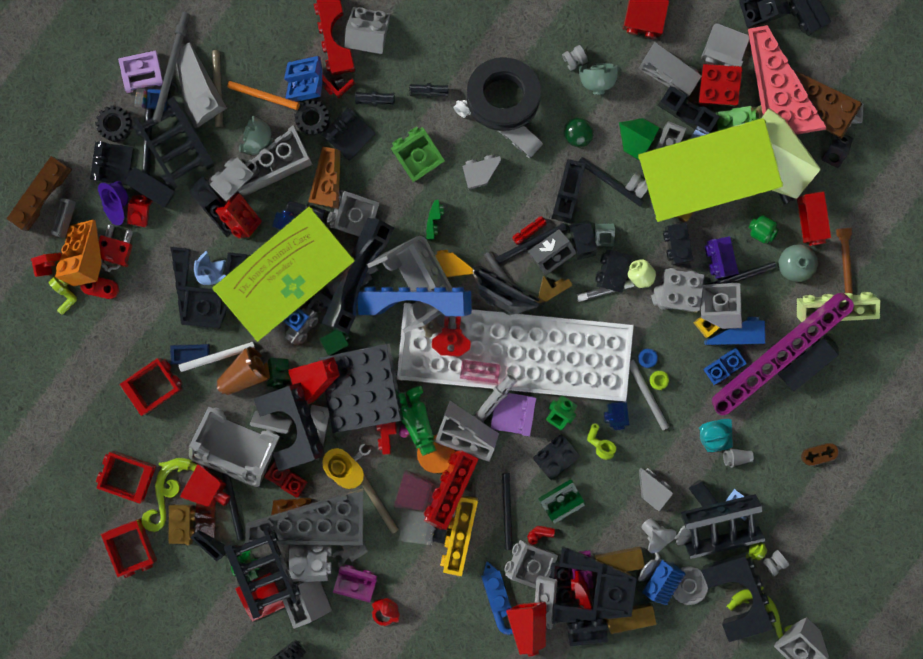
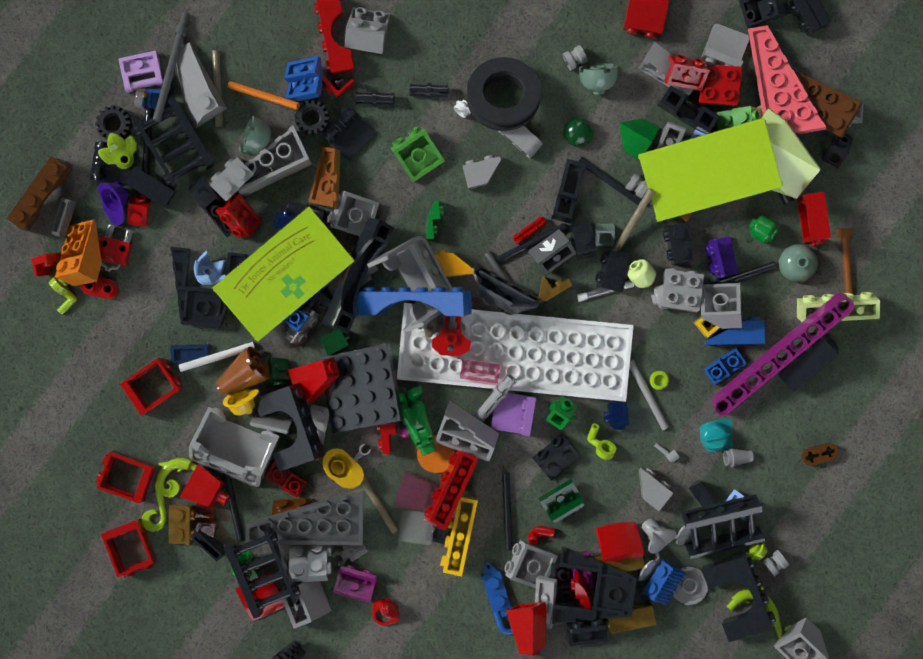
blue tile [638,349,658,368] -> none
none -> lime plate [98,133,137,169]
none -> yellow piece [223,389,259,416]
none -> red slope [595,522,644,562]
none -> dark tan bar [613,188,655,252]
none -> light grey hand [654,443,680,463]
none -> red bracket [664,54,710,91]

